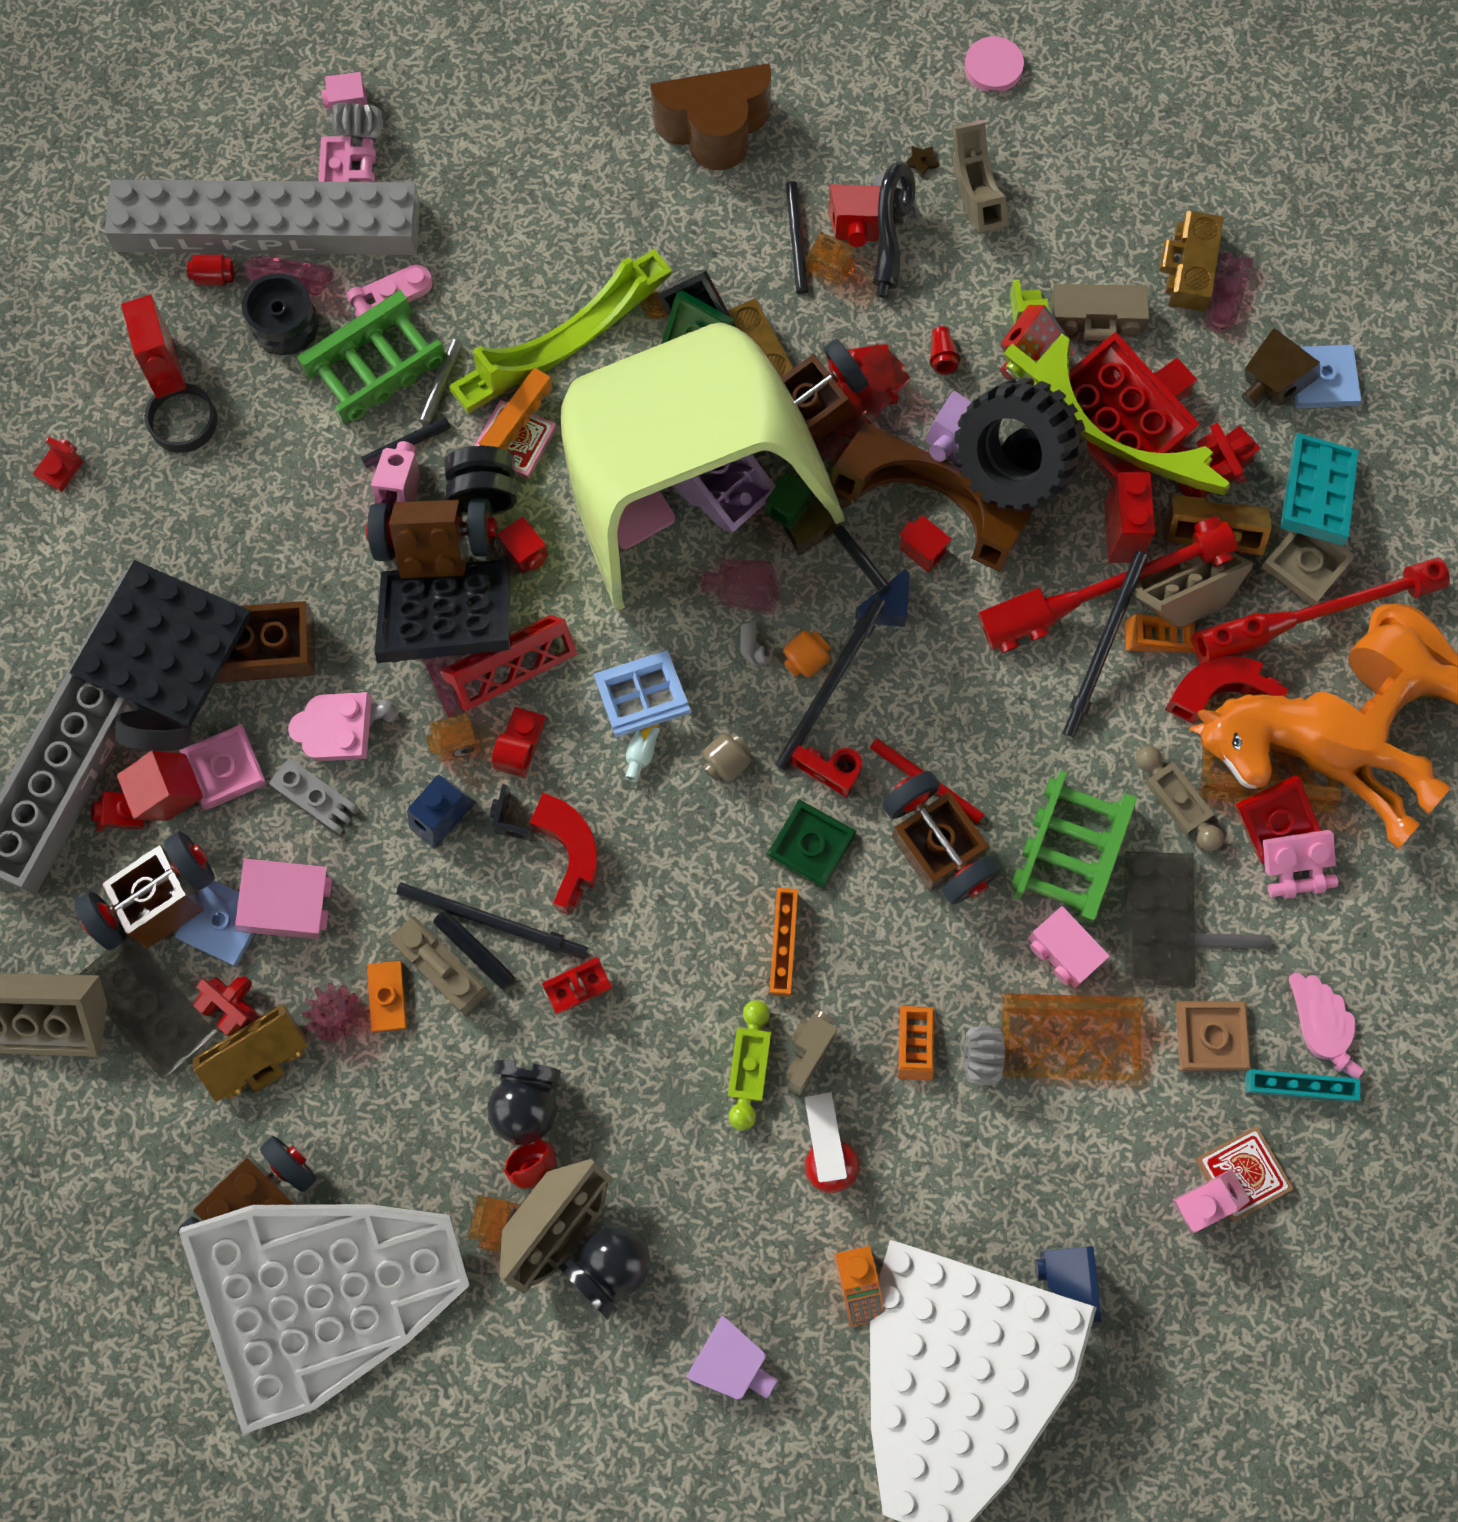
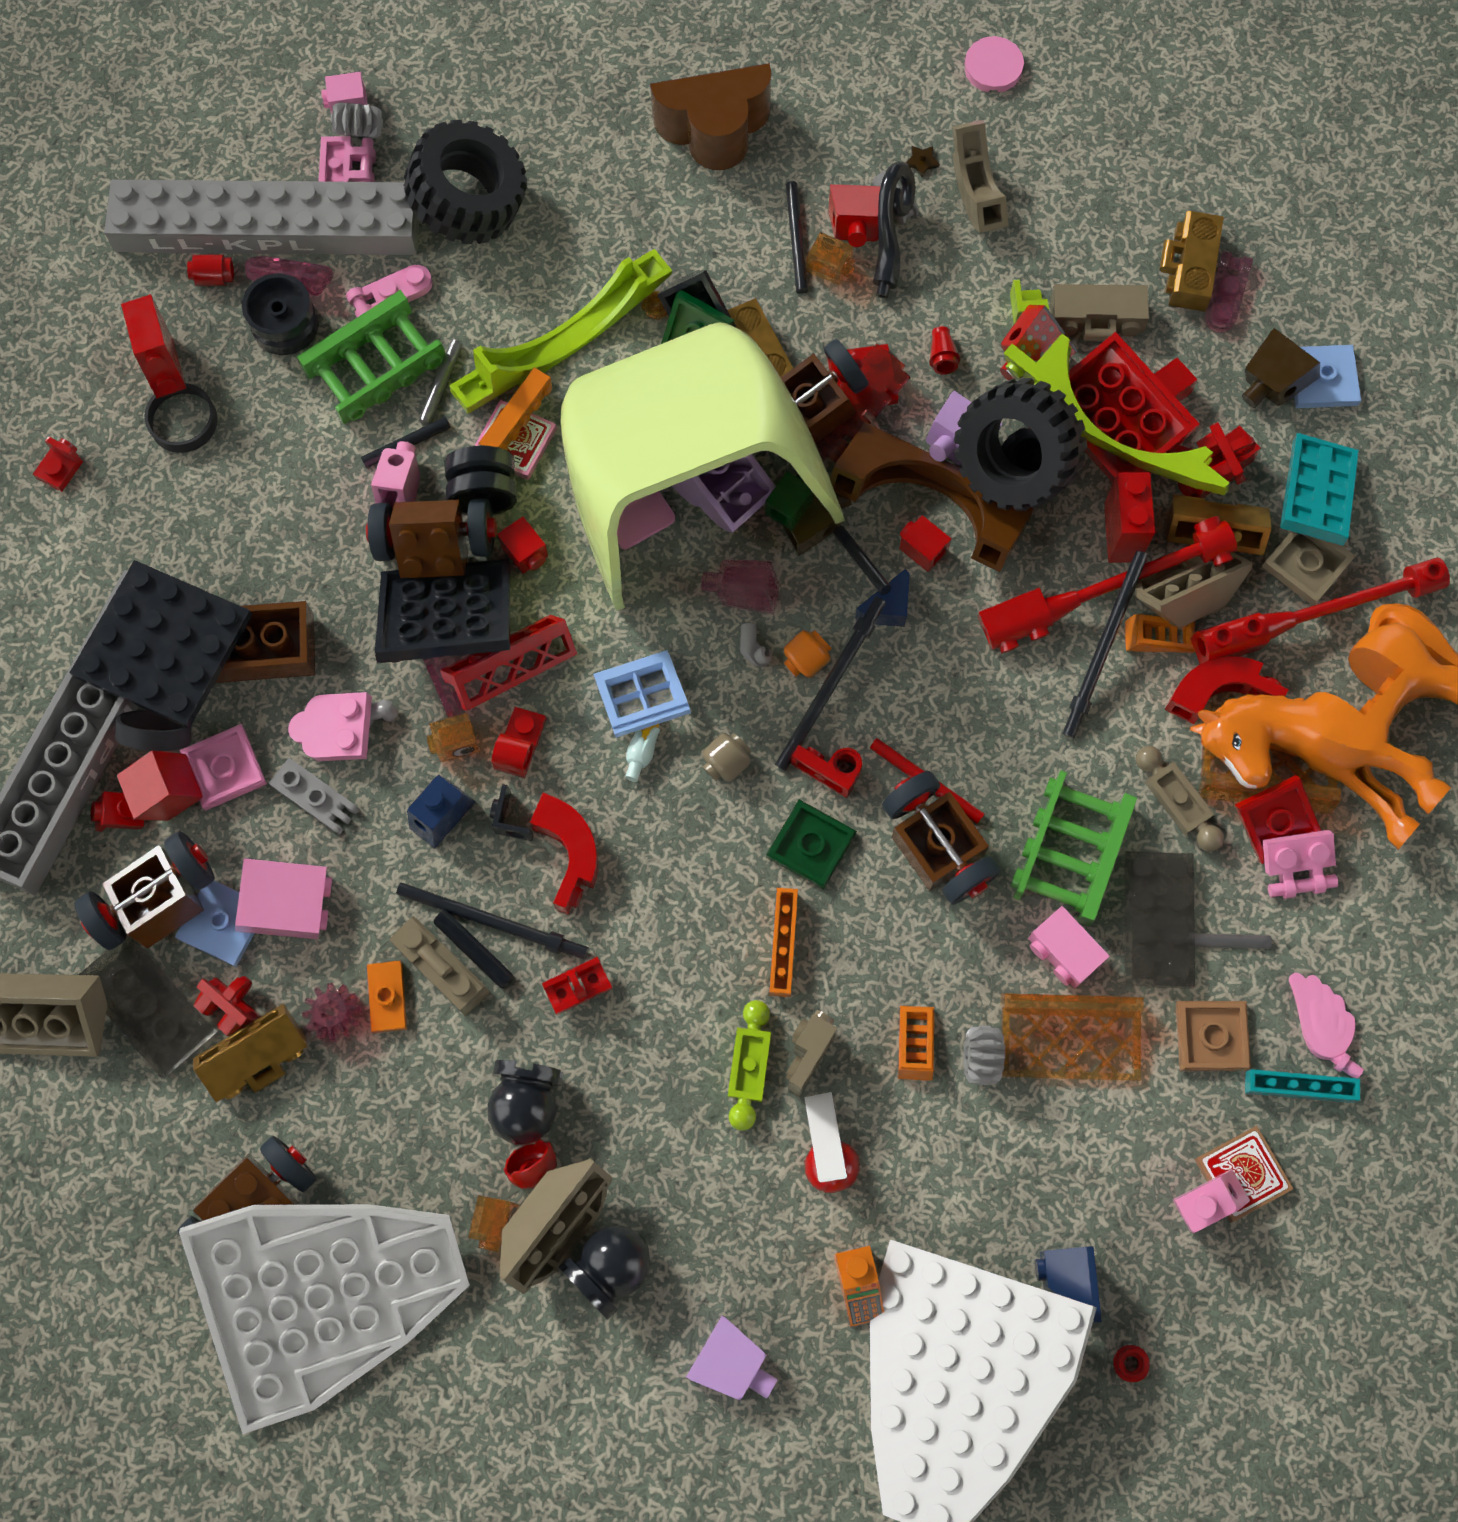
none -> black tyre [403,120,527,244]
none -> red plate [1113,1345,1150,1383]

